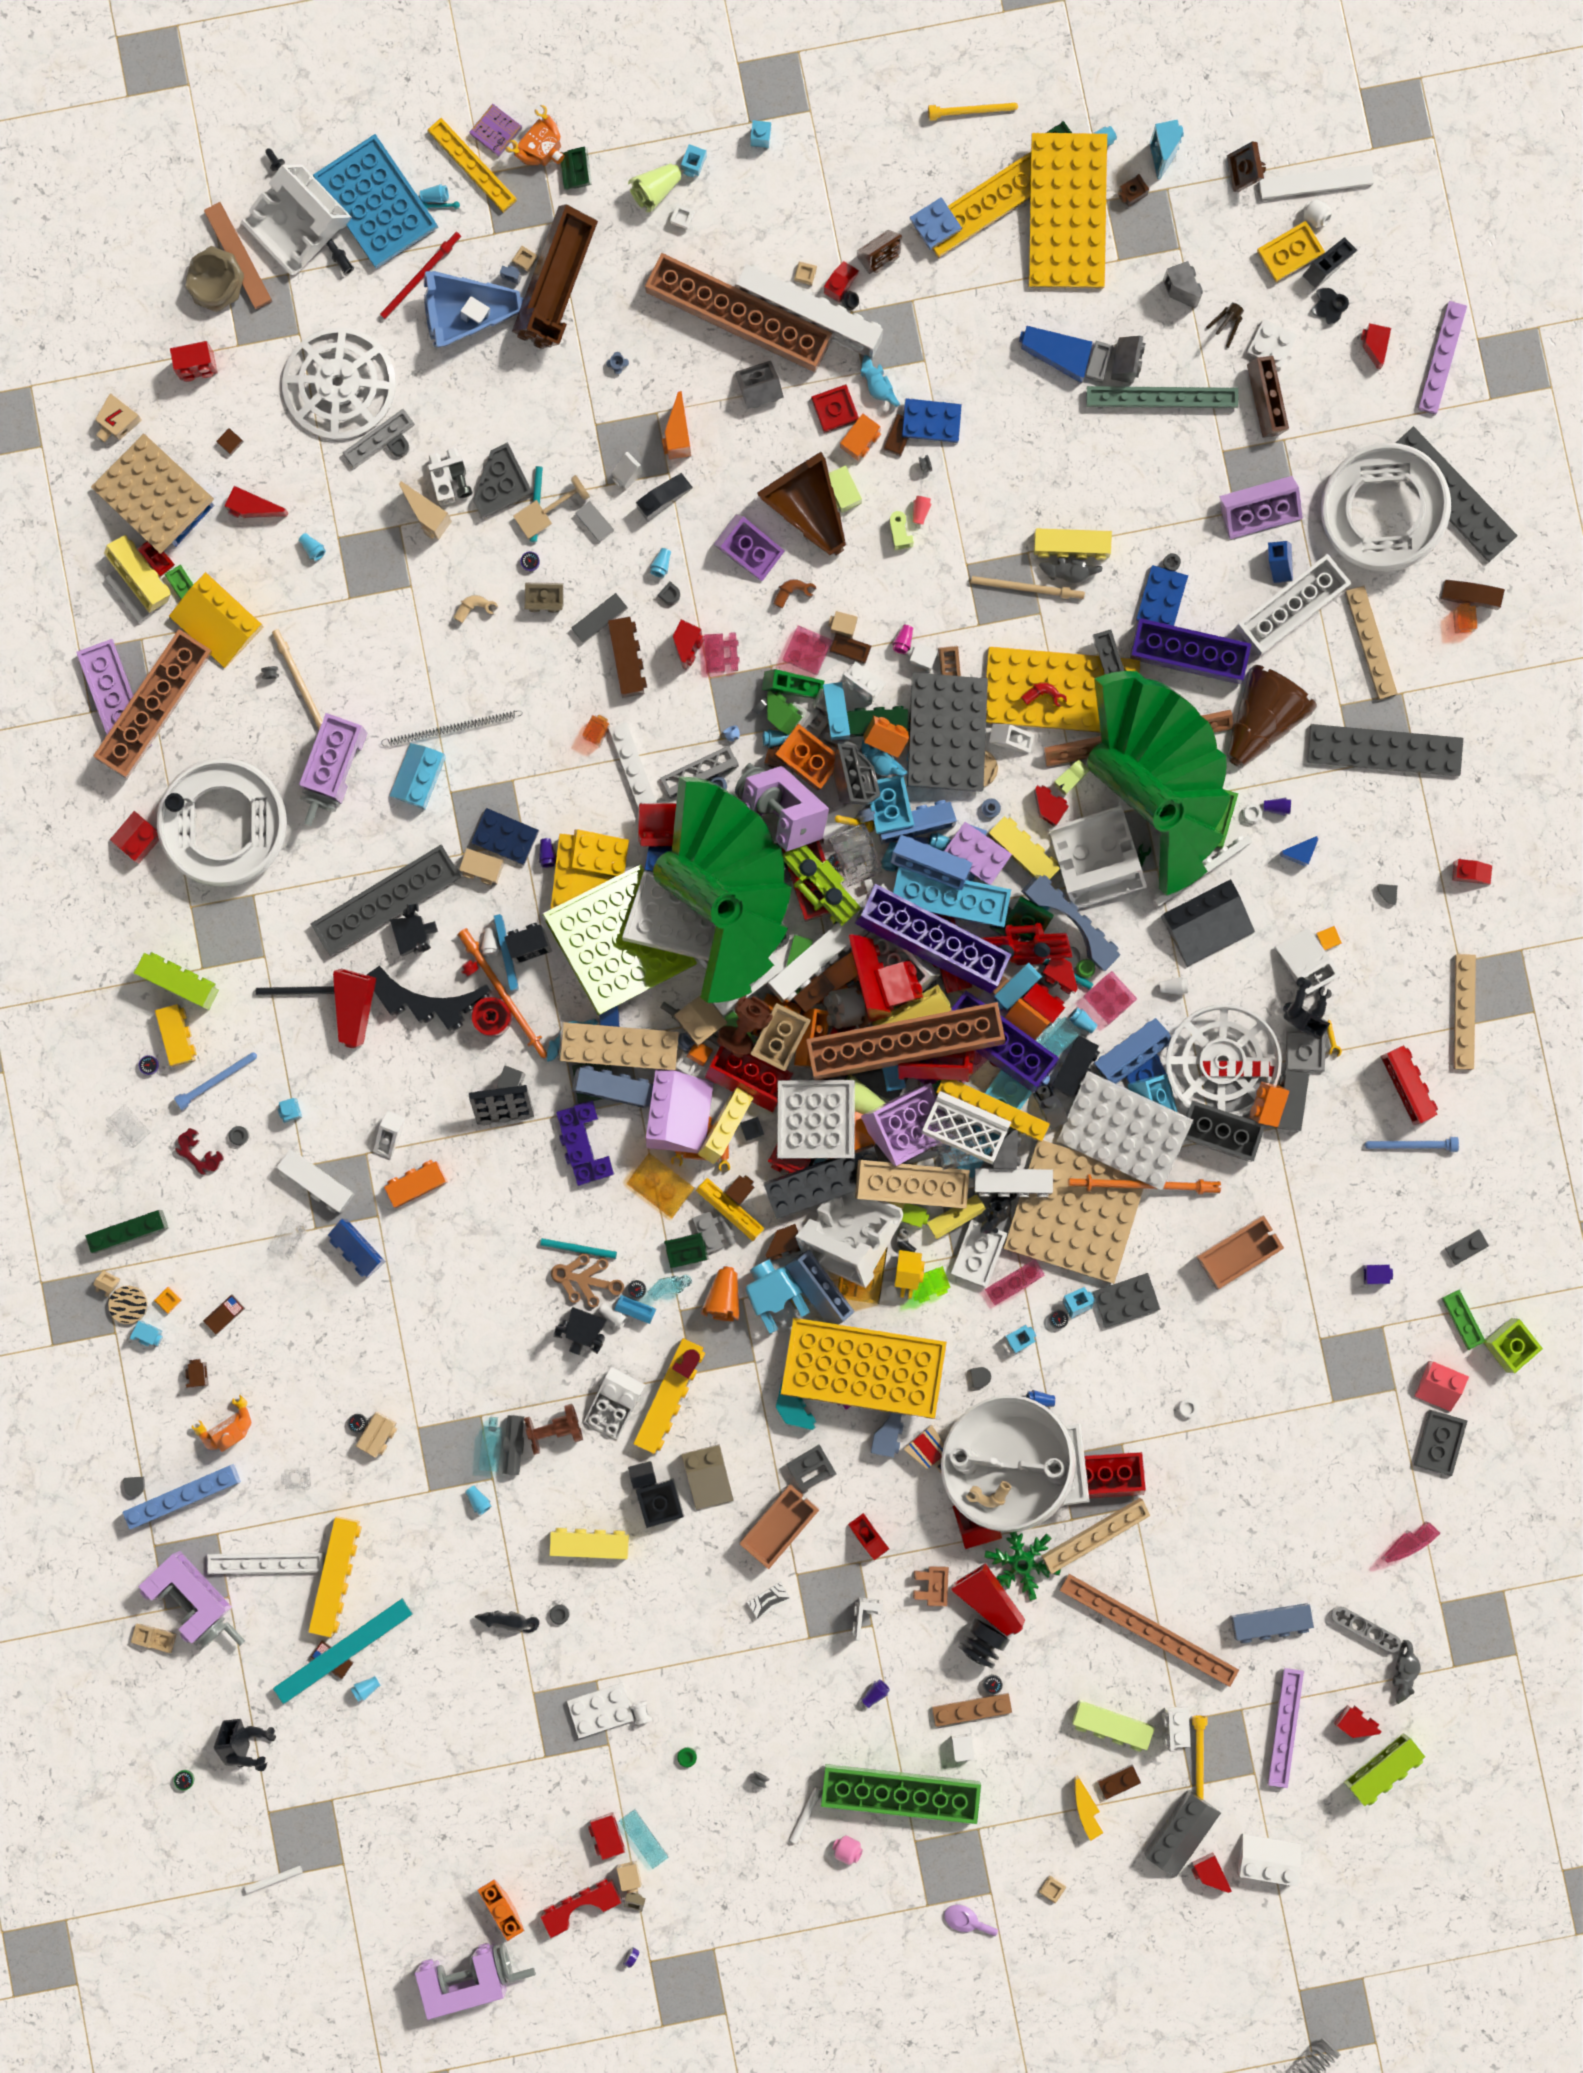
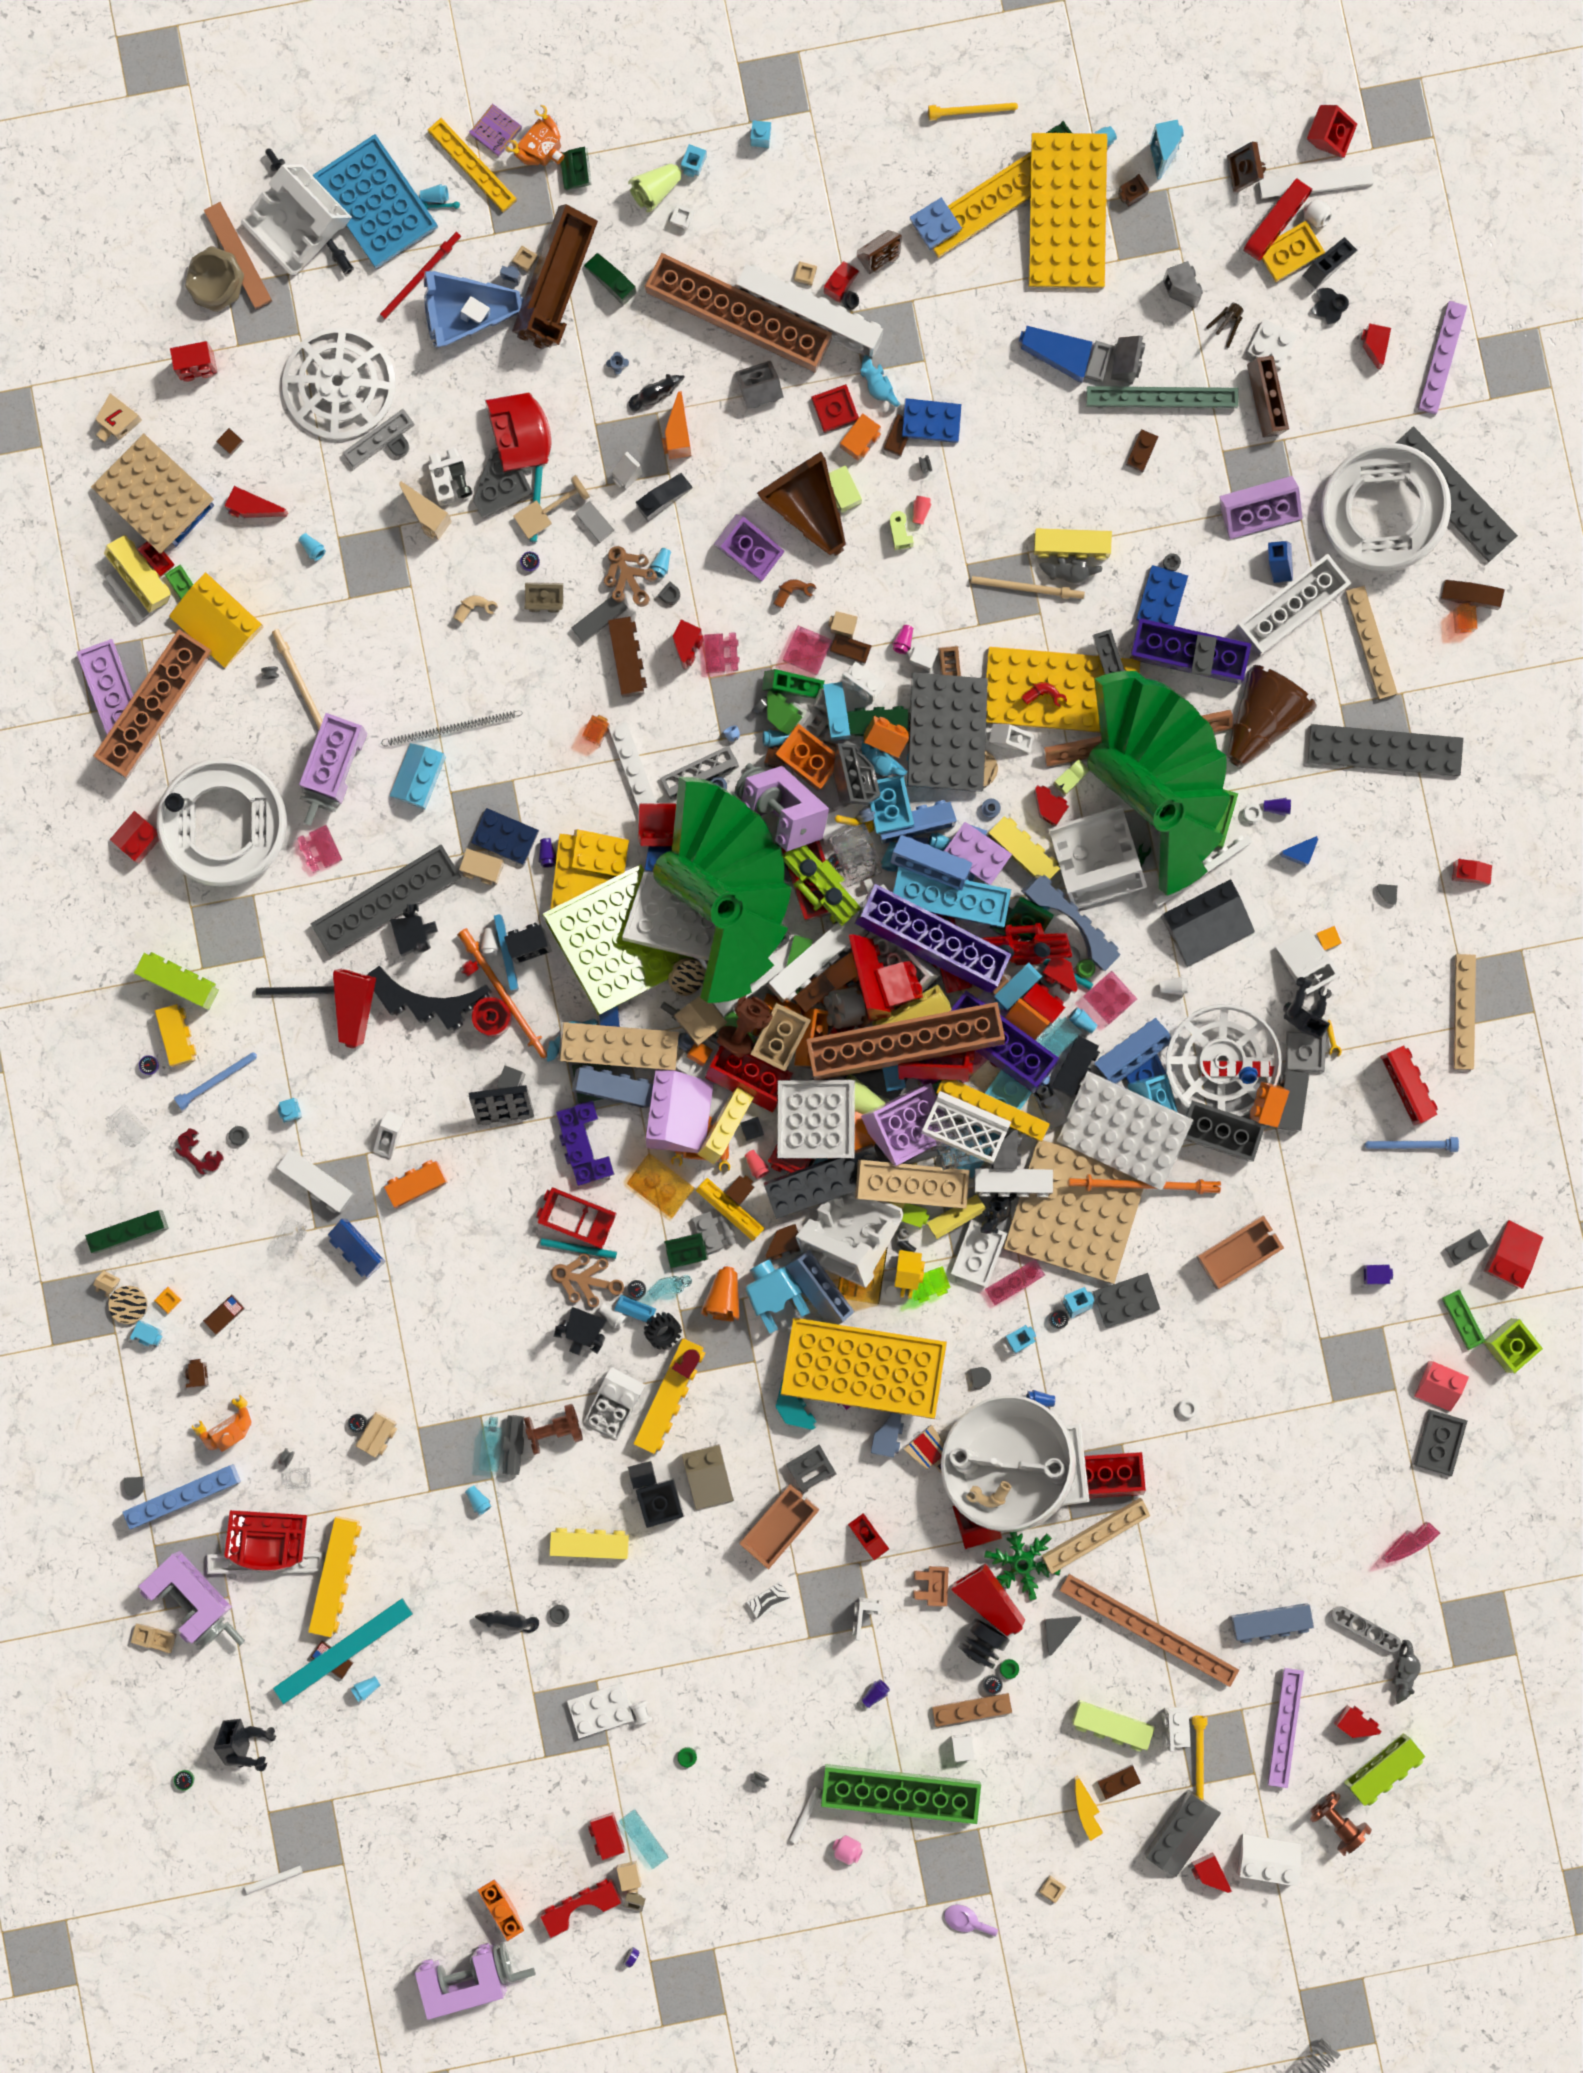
none -> red slope [224,1510,307,1571]
none -> dark grey bush [278,1448,295,1468]
none -> clear pink plate [297,825,343,873]
none -> red slope [485,392,552,472]
none -> red door [536,1187,617,1249]
none -> dark green slope [584,252,637,306]
none -> medium nougat plant [604,546,657,607]
none -> black animal [629,374,685,411]
none -> black tyre [644,1312,682,1350]
none -> tan tile [668,958,705,996]
none -> coral cone [744,1150,770,1179]
none -> green tile [1000,1659,1019,1679]
none -> dark grey tile [1045,1616,1082,1656]
none -> reddish brown plate [1126,429,1159,472]
none -> dark grey plate [1191,635,1217,676]
none -> blue plate [1238,1067,1258,1084]
none -> red beam [1243,178,1313,261]
none -> red slope [1307,105,1358,158]
none -> copper piece [1310,1791,1372,1856]
none -> red slope [1483,1220,1544,1289]

